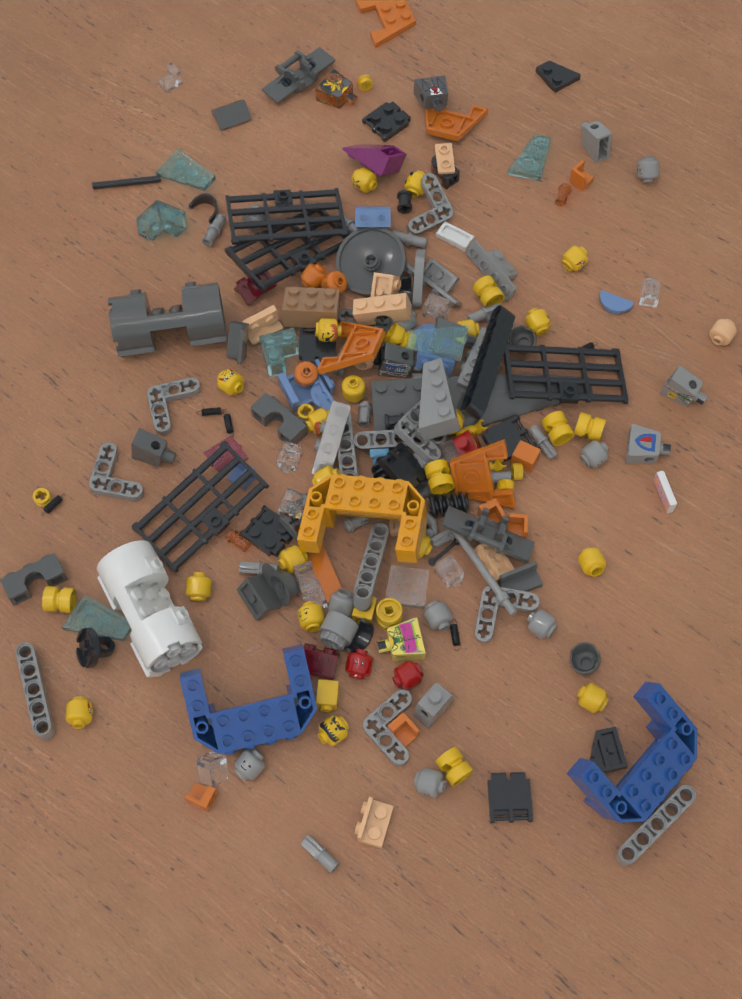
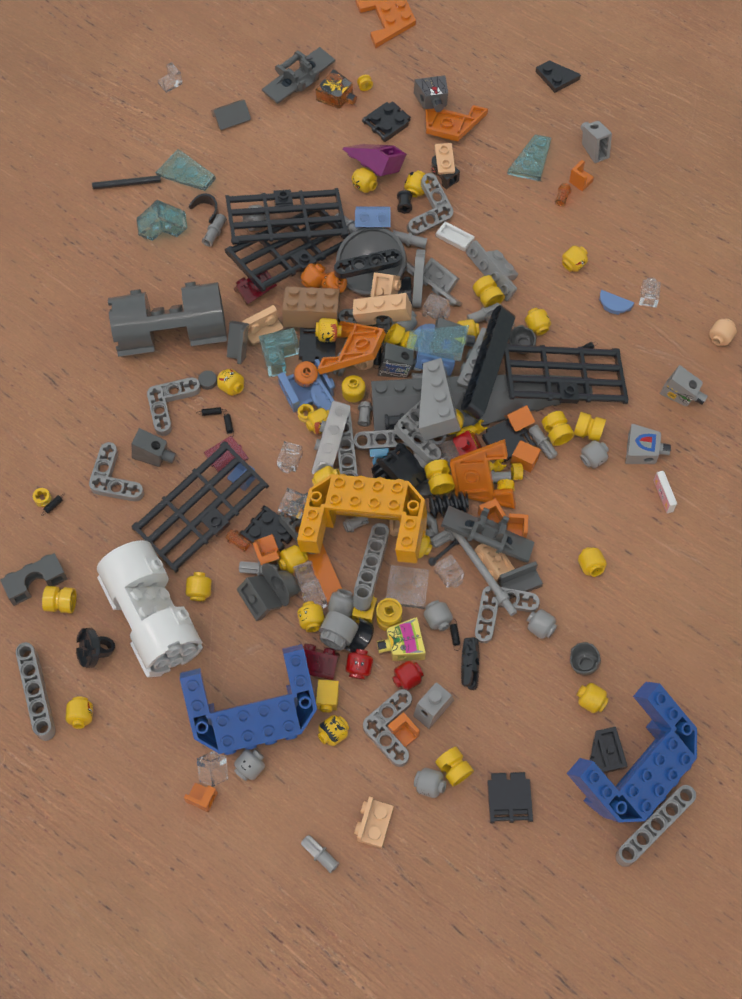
clear light blue wing [62,595,132,641] -> none
dark grey arch [250,393,307,449] -> none
light grey head [637,156,660,182] -> none
none -> dark grey tile [198,371,217,390]
none -> orange panel [253,534,280,565]
none -> black beam [334,249,402,279]
none -> black hinge [461,637,480,690]
none -> orange panel [505,405,535,431]

